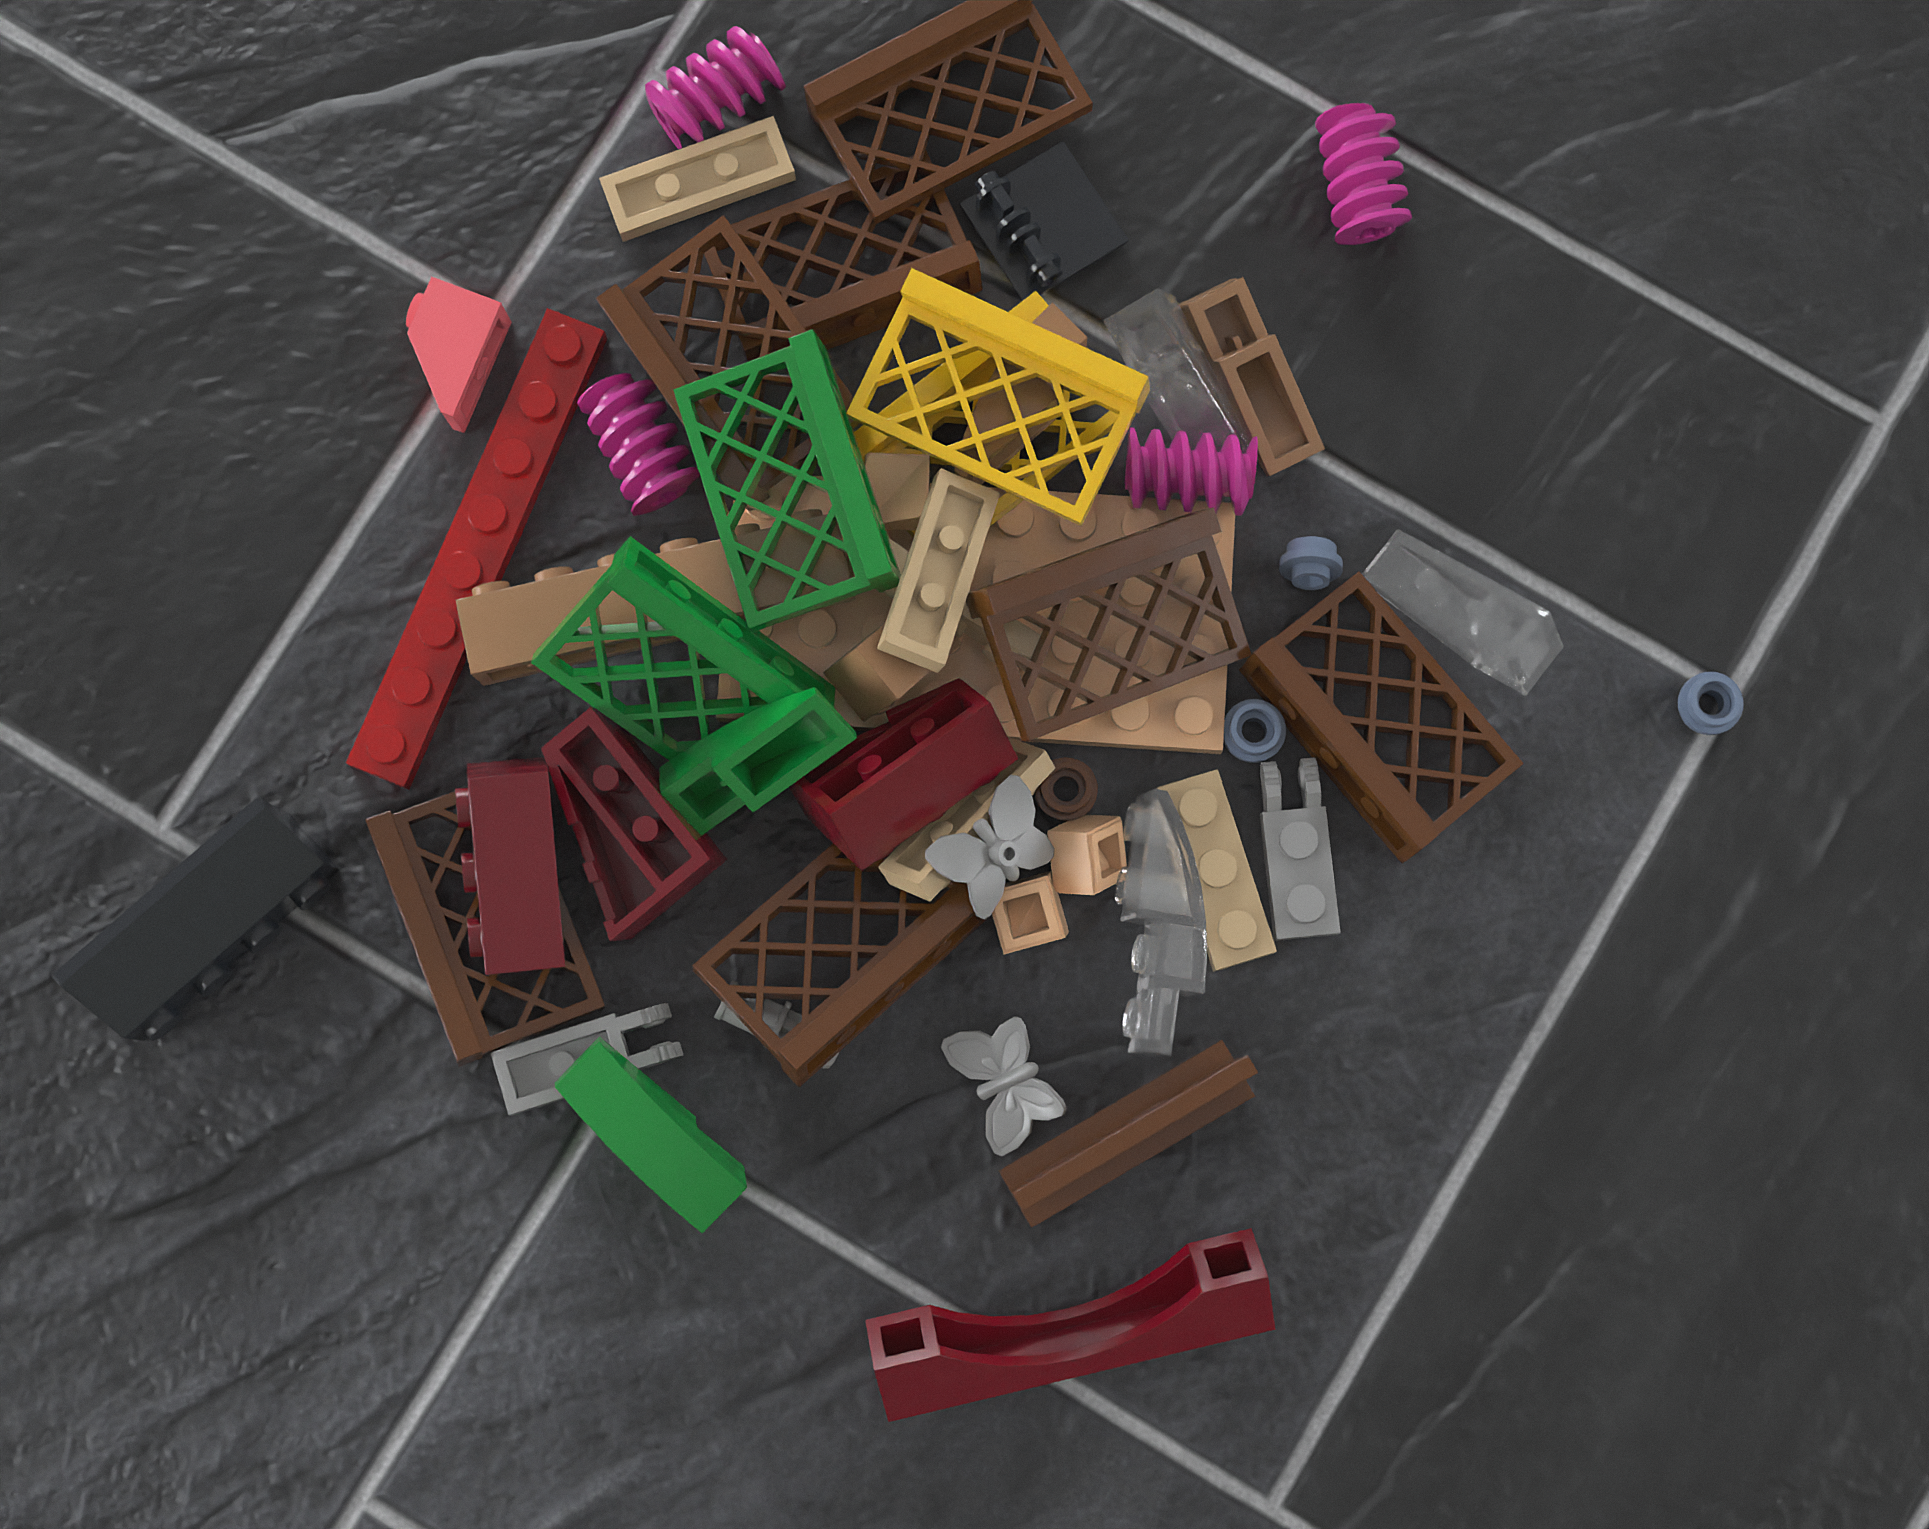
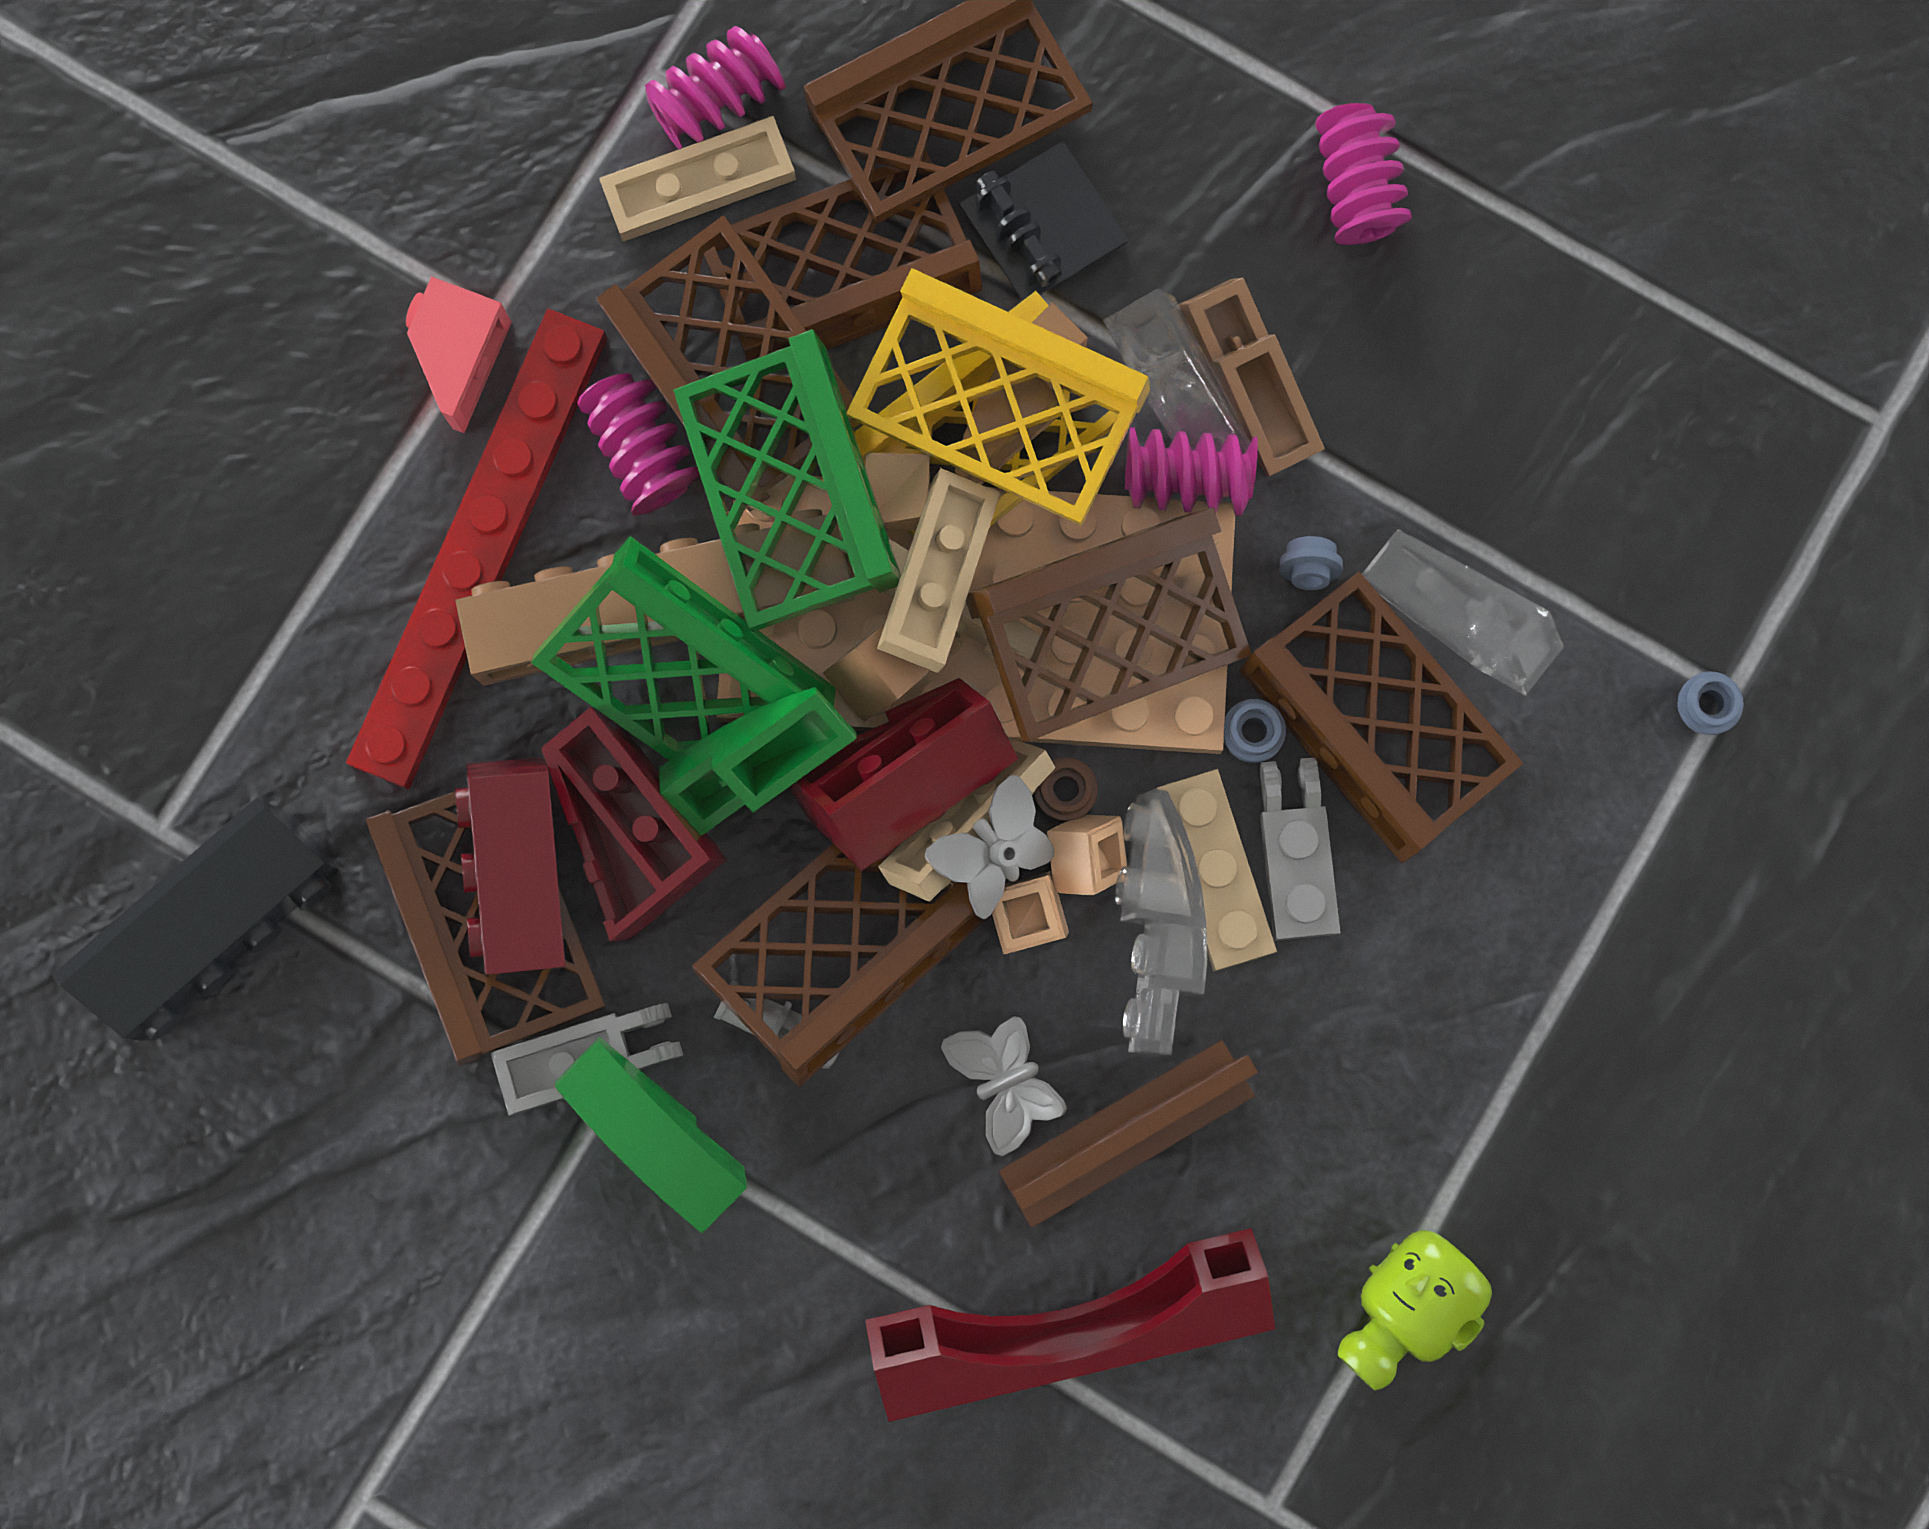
none -> lime piece [1338,1230,1492,1390]

